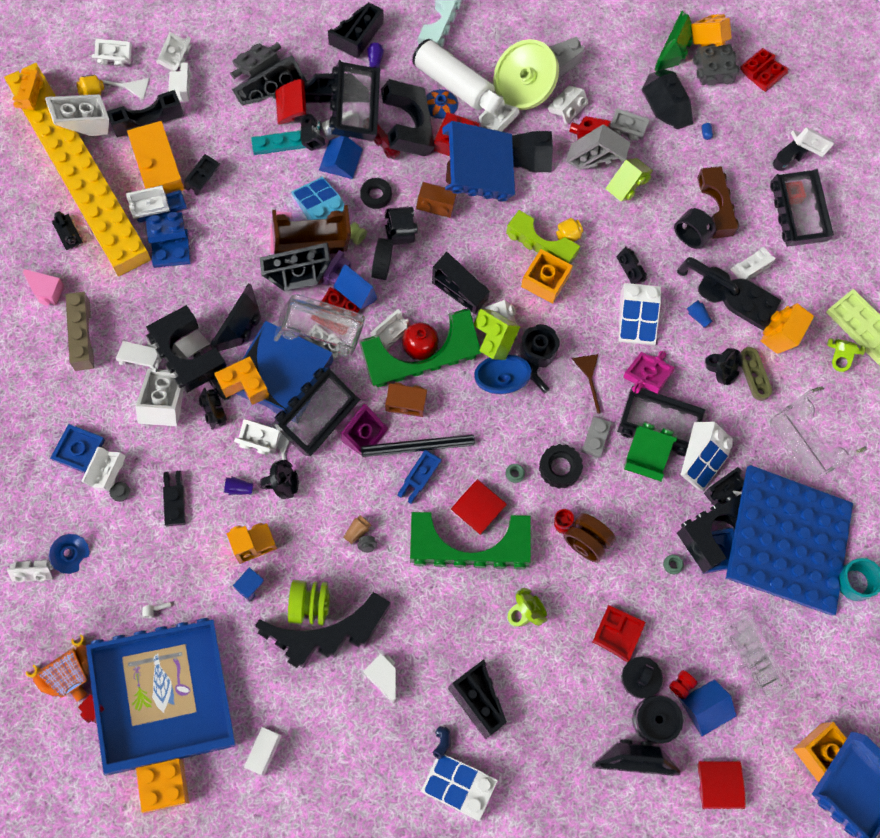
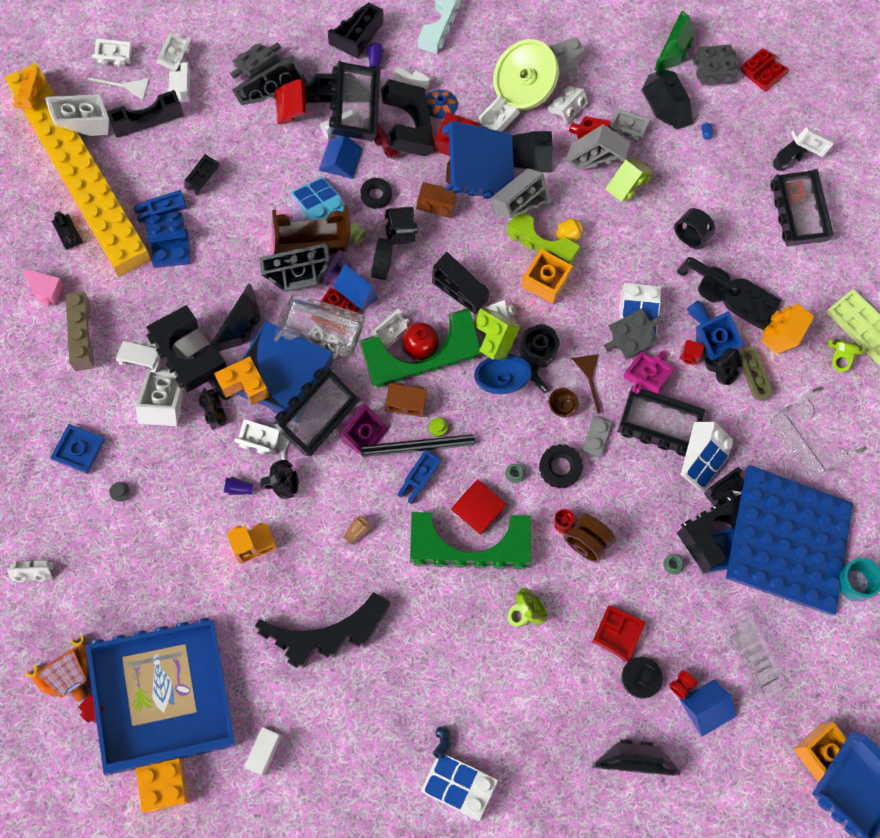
blue dish [48,534,89,574] -> none
yellow head [76,74,104,96] -> none
white bracket [82,447,126,491] -> none
white hinge [126,186,170,219] -> none
light orange brick [127,121,184,194] -> none
white hand [143,602,171,618] -> none
black hinge [163,470,186,527] -> none
blue panel [233,567,264,602] -> none
teal plate [251,130,306,155] -> none
lime wheel [288,579,330,626] -> none
black leg [301,114,325,151] -> none
dark grey plate [357,536,377,553] -> none
white slope [363,654,396,703] -> none
white piece [412,39,503,114] -> none
black wedge [448,659,507,740] -> none
black hinge [616,246,647,284] -> none
green panel [624,421,677,482] -> none
black wheel [632,696,684,744] -> none
light orange brick [691,14,732,47] -> none
reddish brown arch [697,166,739,239] -> none
red slope [697,761,746,809] -> none
white hinge [730,247,775,280] -> none
none -> white slope [394,67,430,91]
none -> lime plate [429,418,448,437]
none -> light grey wedge [491,168,551,218]
none -> reddish brown hair [548,387,579,418]
none -> dark grey plate [603,308,664,359]
none -> red plate [679,339,705,365]
none -> blue slope [696,311,744,360]

